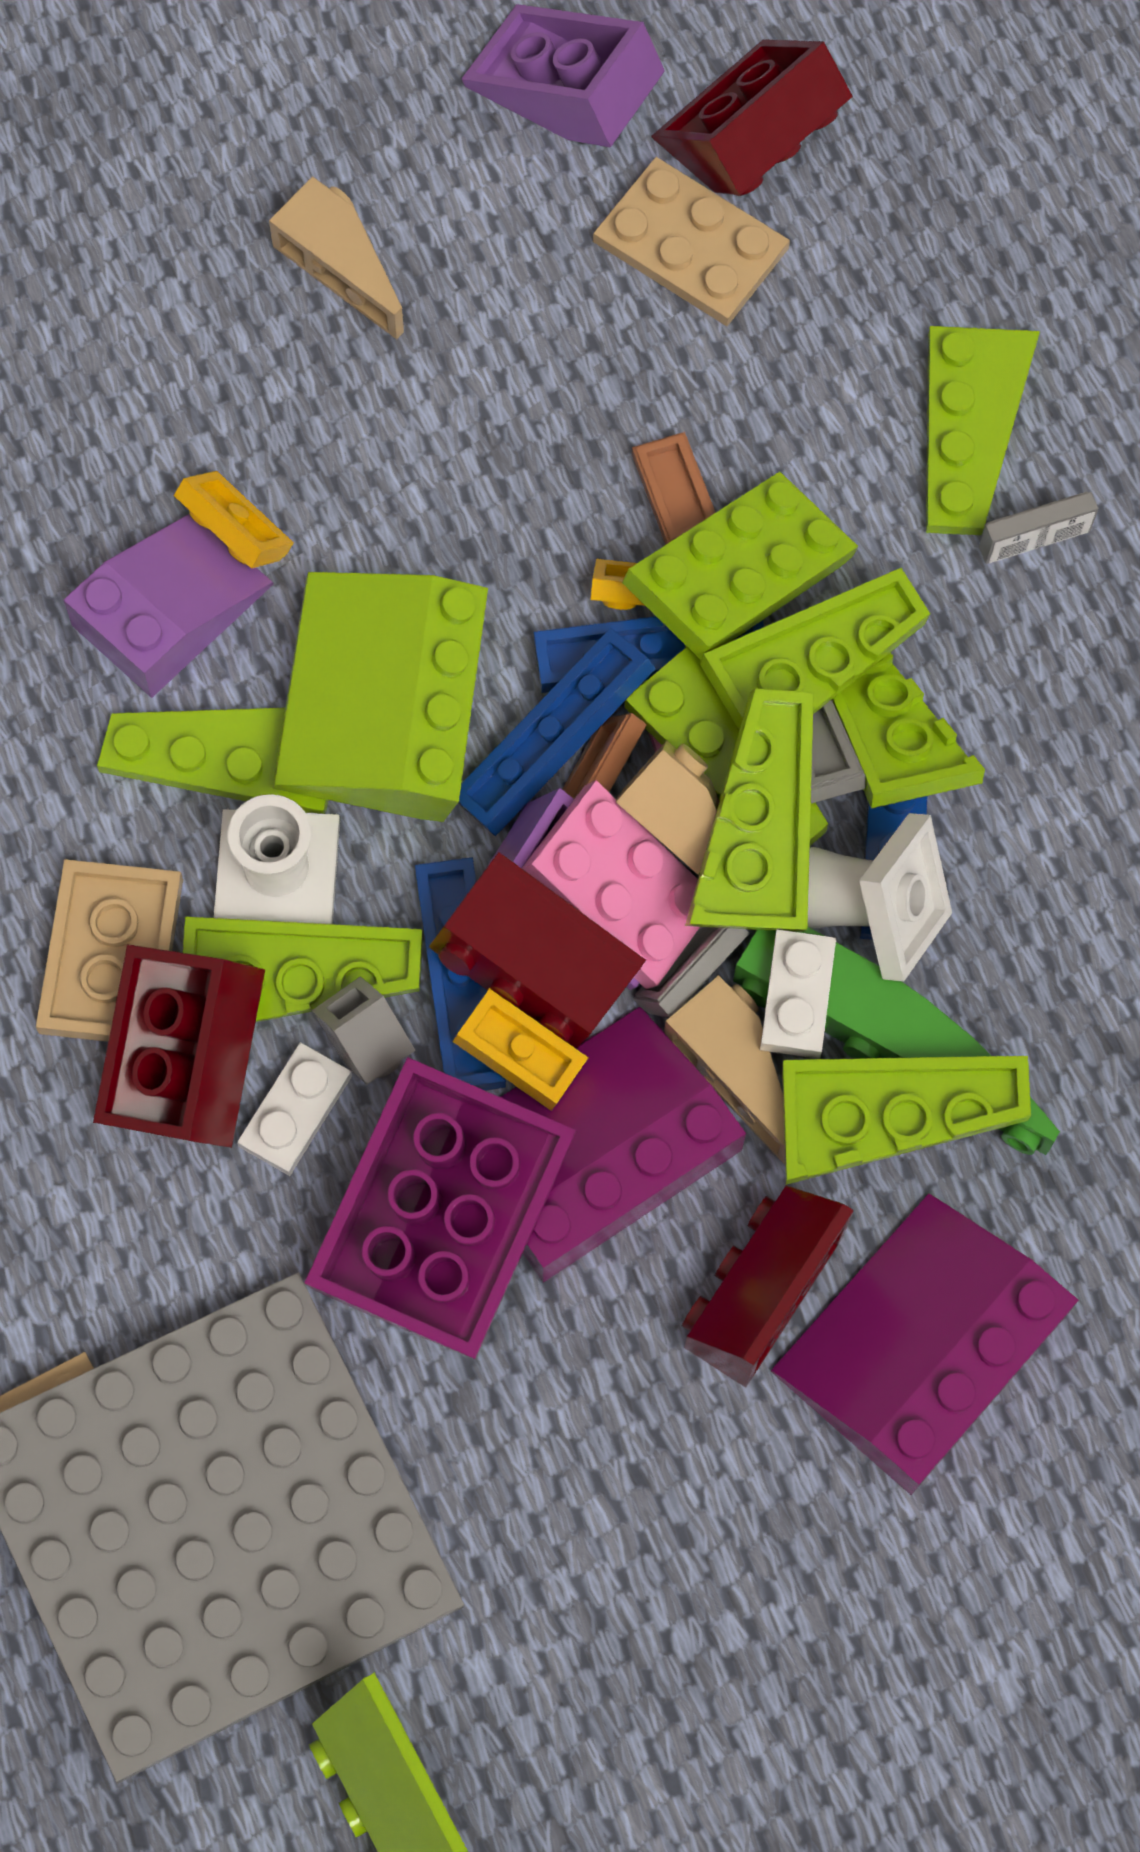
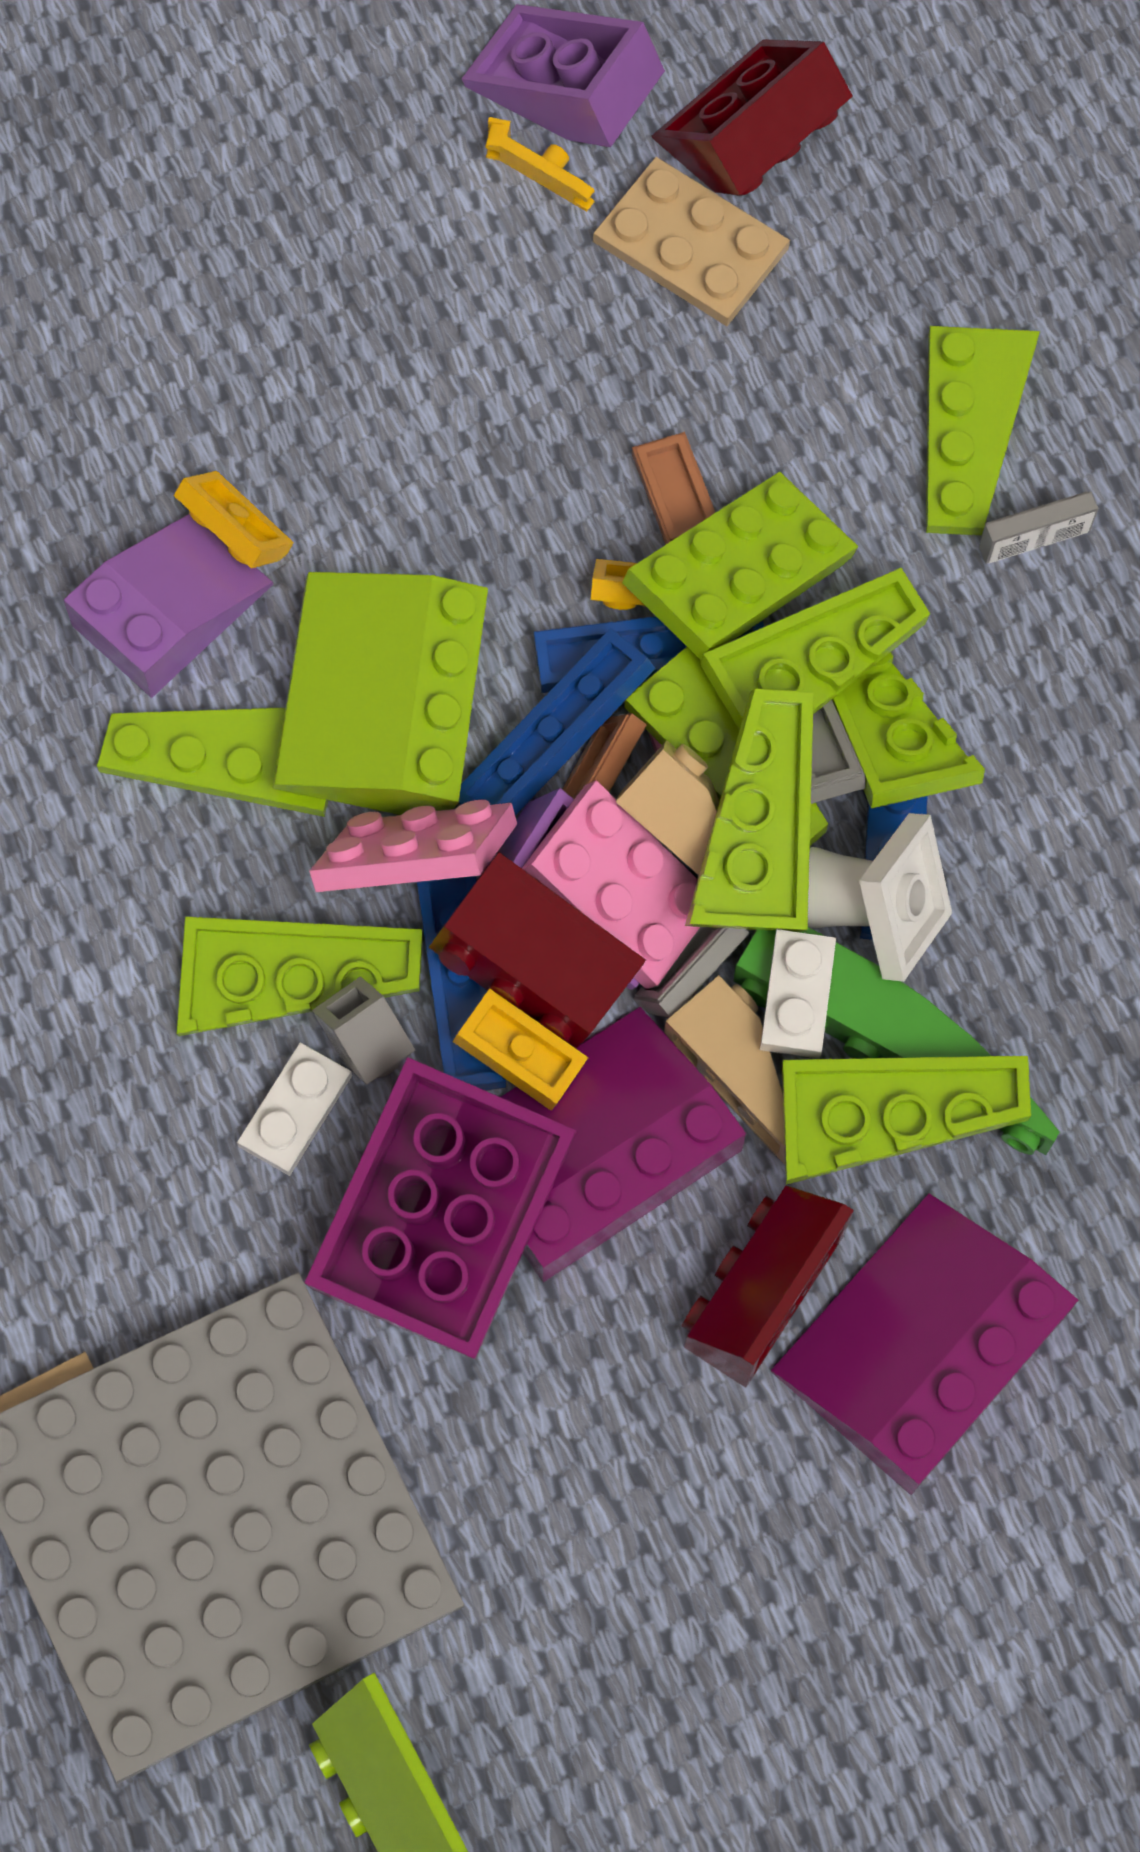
tan plate [36,859,183,1042] -> none
dark red slope [93,944,265,1148] -> none
white plant [214,795,340,924] -> none
tan slope [269,176,404,339] -> none
none -> bright pink plate [309,800,517,892]
none -> yellow piece [485,117,595,212]

